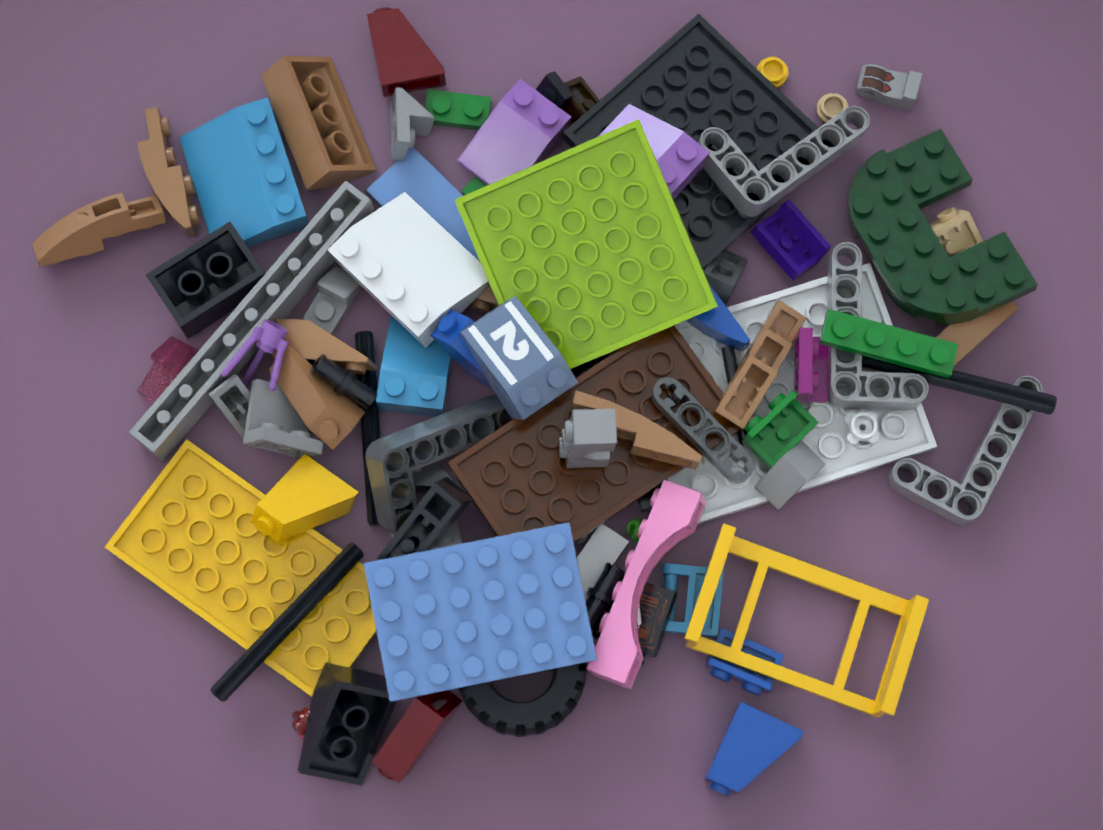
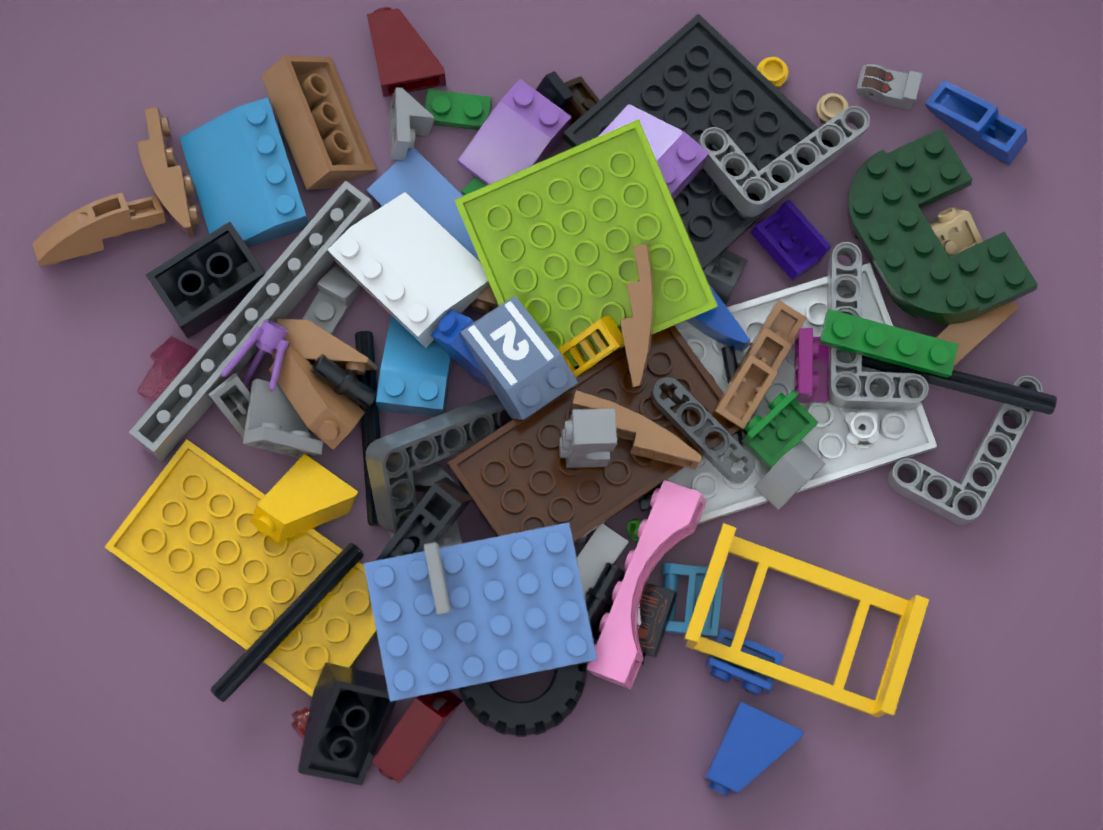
none -> light grey tile [424,542,451,616]
none -> yellow slope [558,315,624,378]
none -> medium nougat slope [620,244,655,387]
none -> blue slope [925,80,1027,165]

